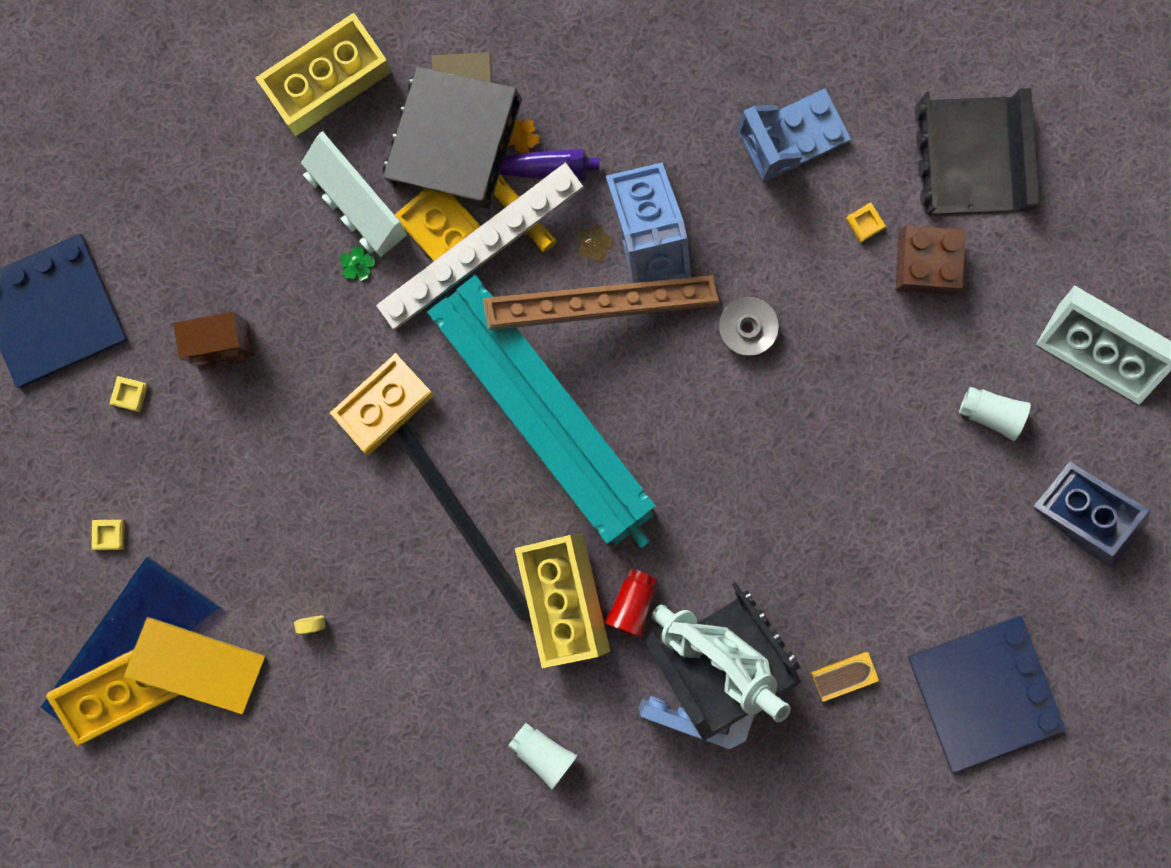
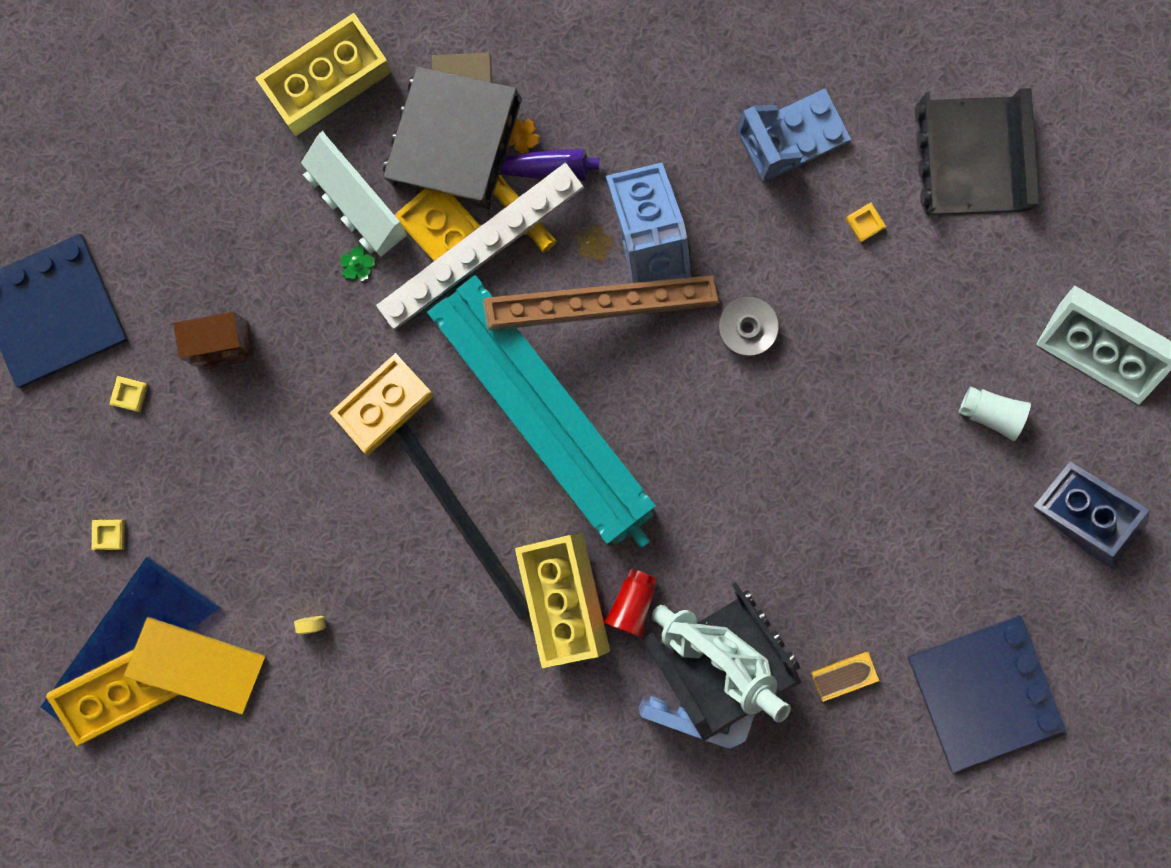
light aqua plant [508,723,578,790] -> none
reddish brown brick [895,225,966,295] -> none

